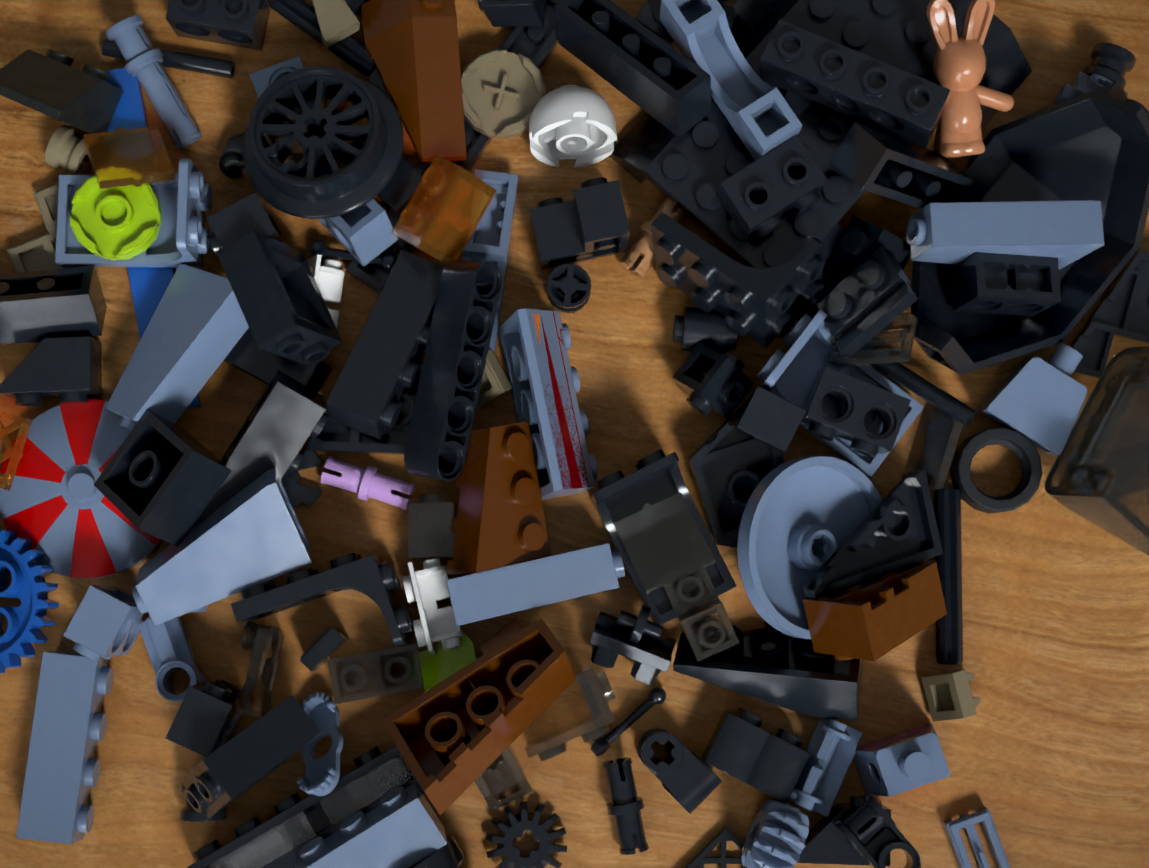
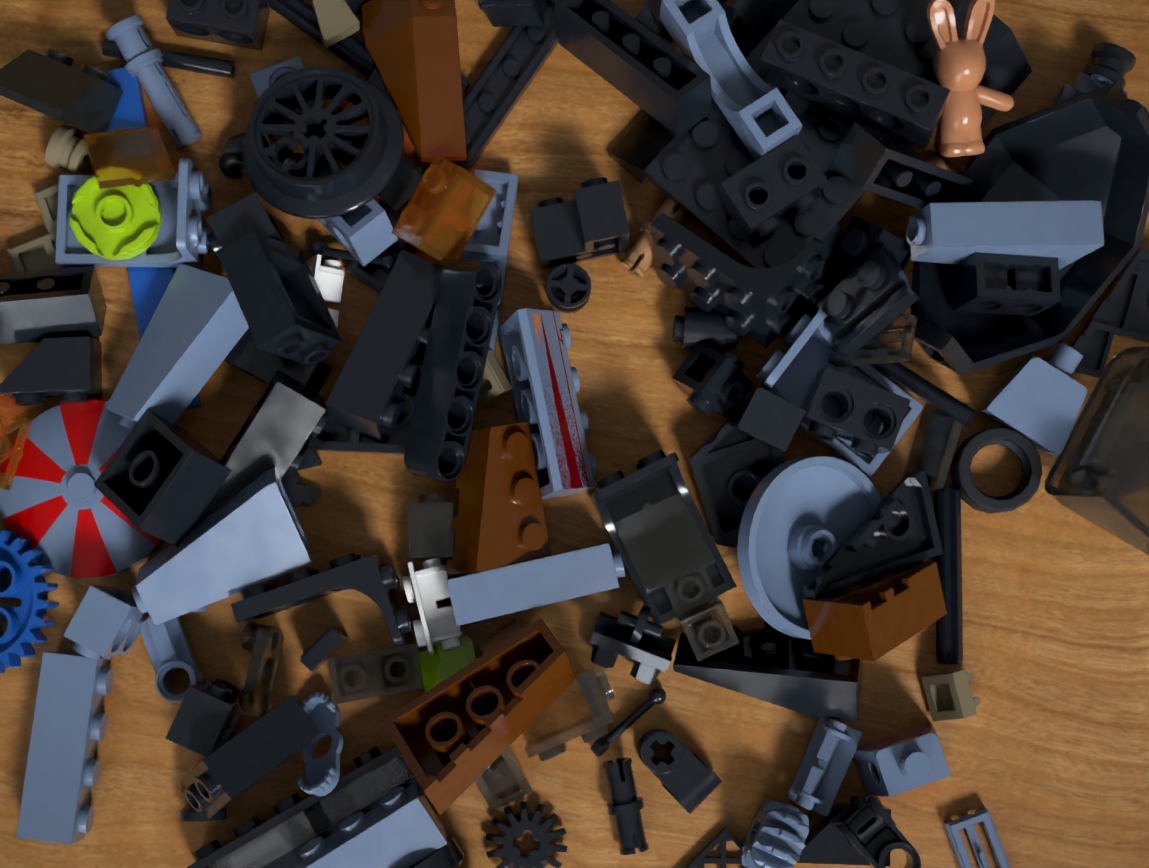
lavender pin [320,456,415,511] -> none
dark tan tile [461,49,545,139] -> none
white cylinder [529,85,617,168] -> none
black brick [701,707,810,803] -> none

